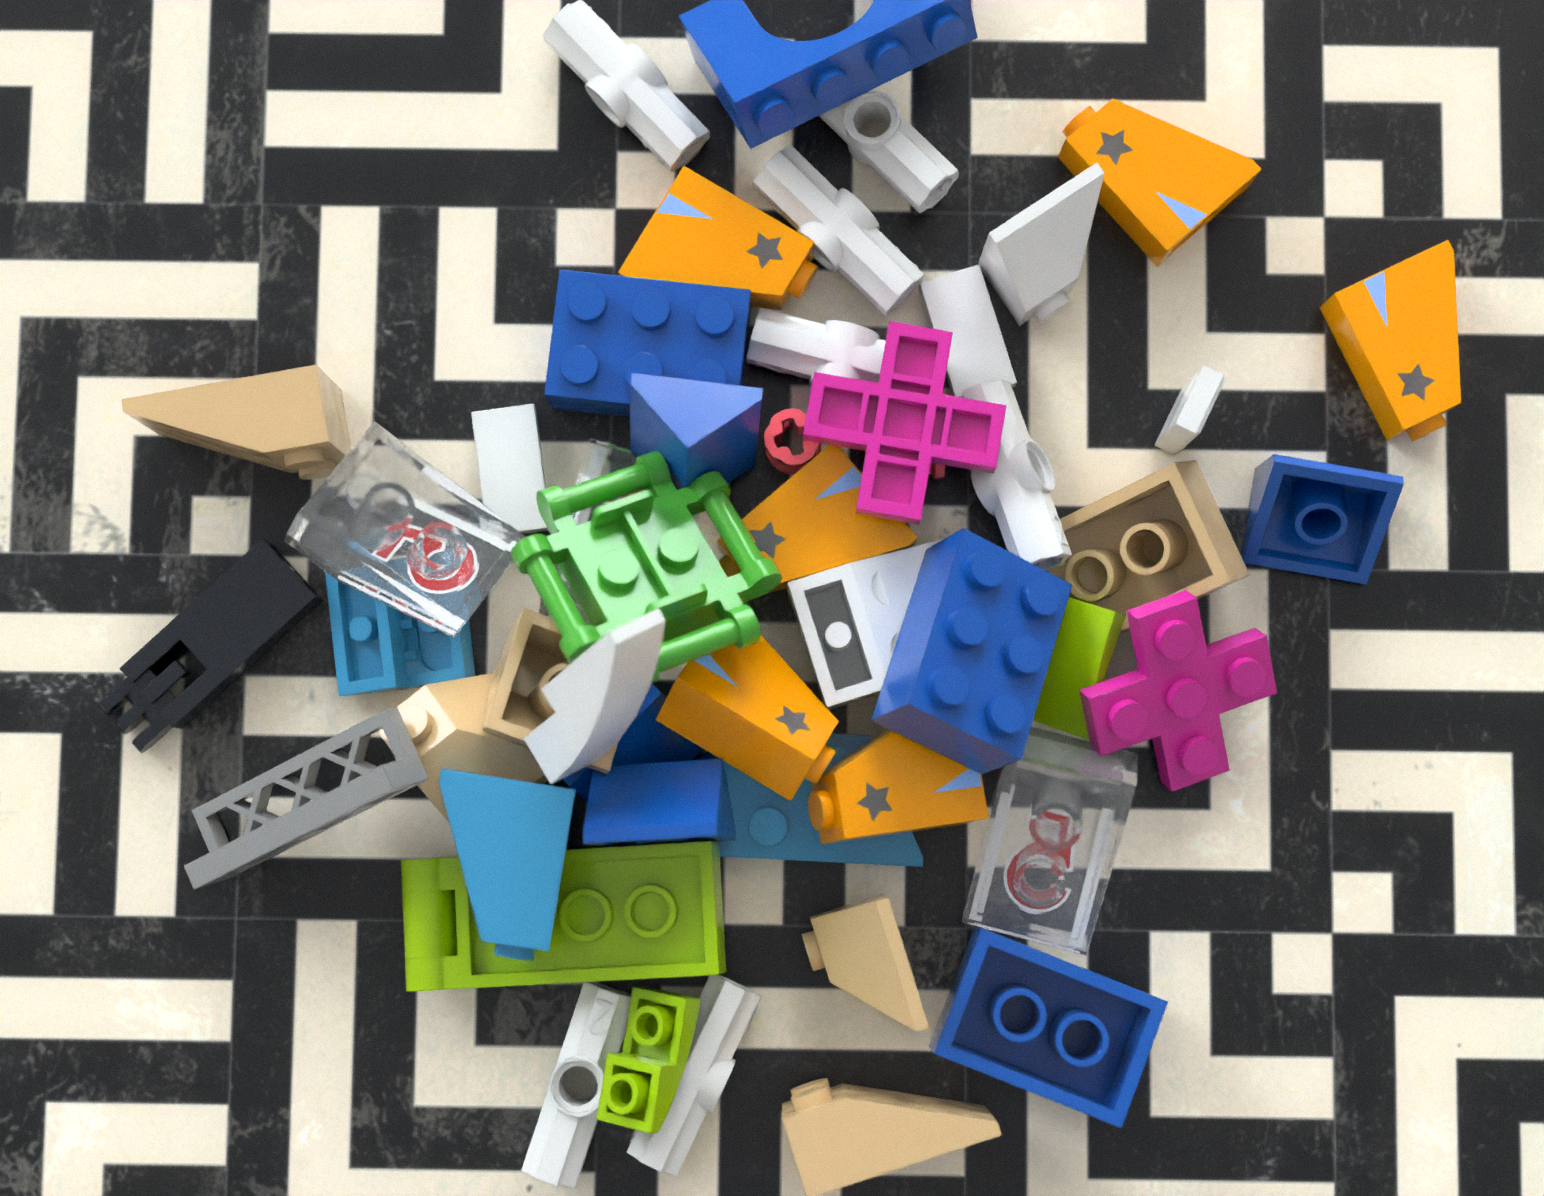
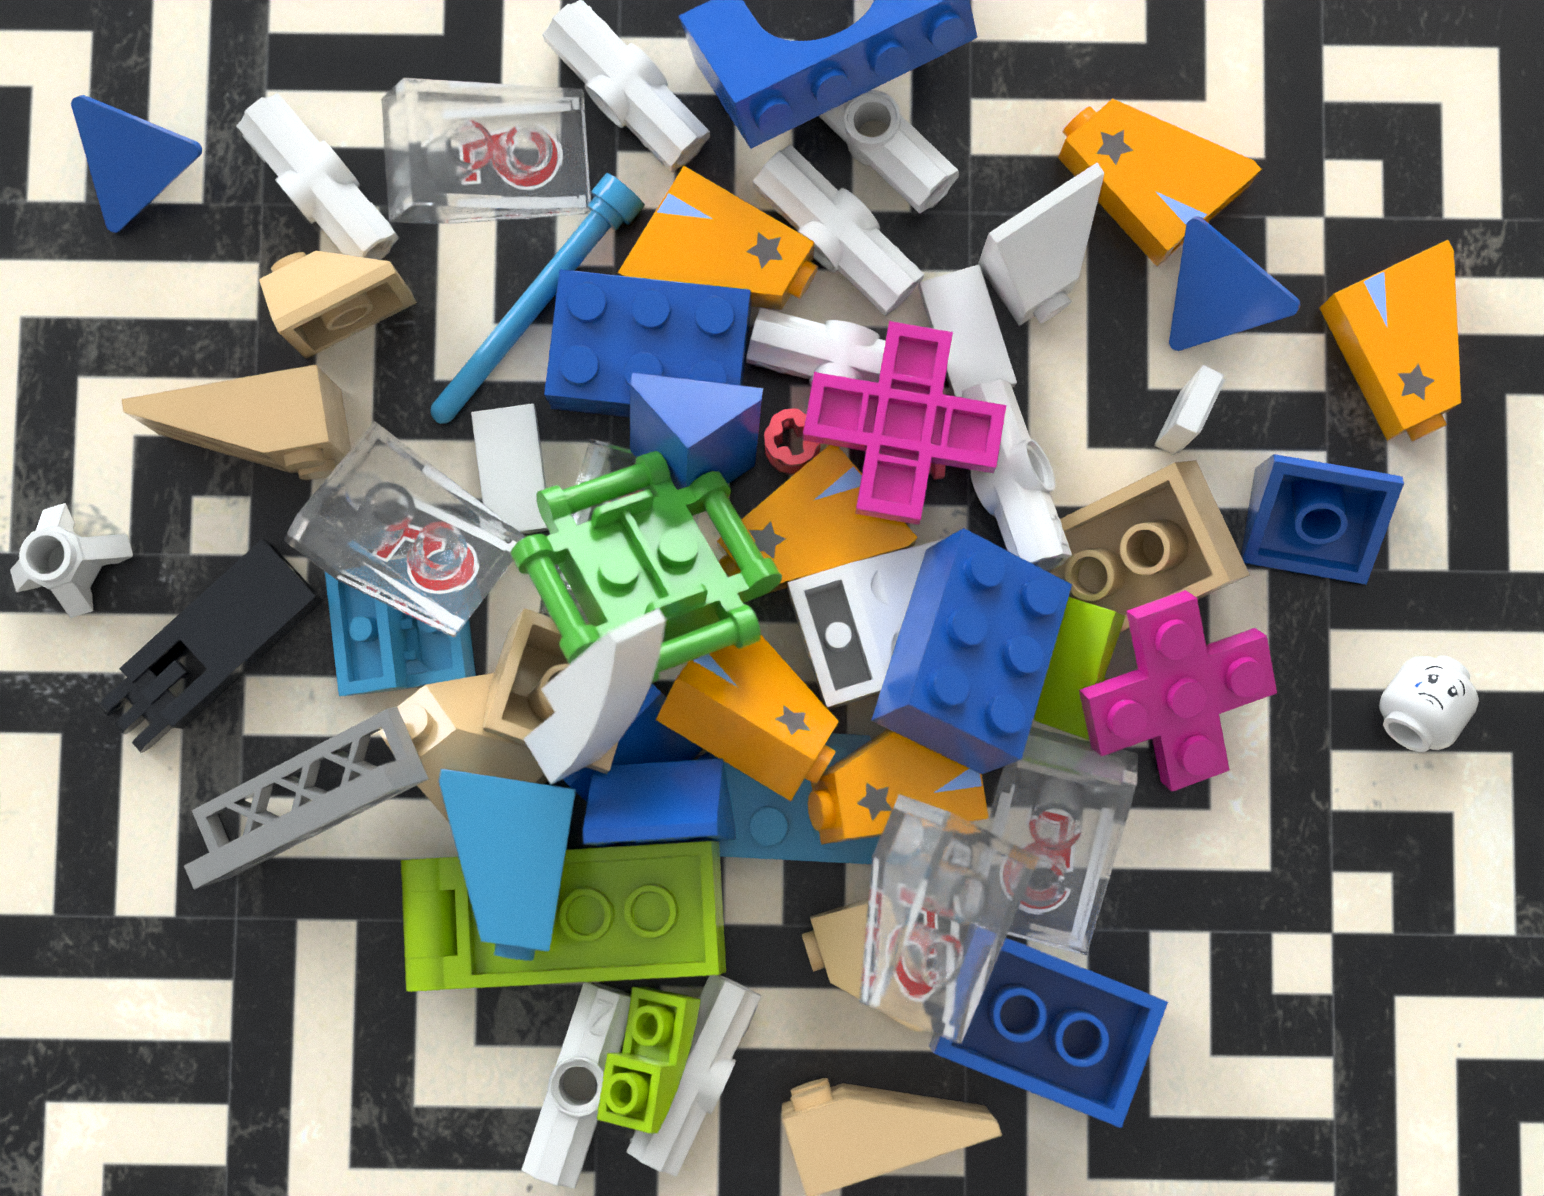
none -> white rock [10,503,133,618]
none -> blue piece [71,95,202,232]
none -> white piece [237,93,399,260]
none -> tan slope [259,251,417,359]
none -> clear slope [381,78,591,224]
none -> dark azure piece [430,173,645,424]
none -> clear slope [860,794,1040,1044]
none -> blue piece [1169,216,1301,351]
none -> white head [1379,656,1479,752]

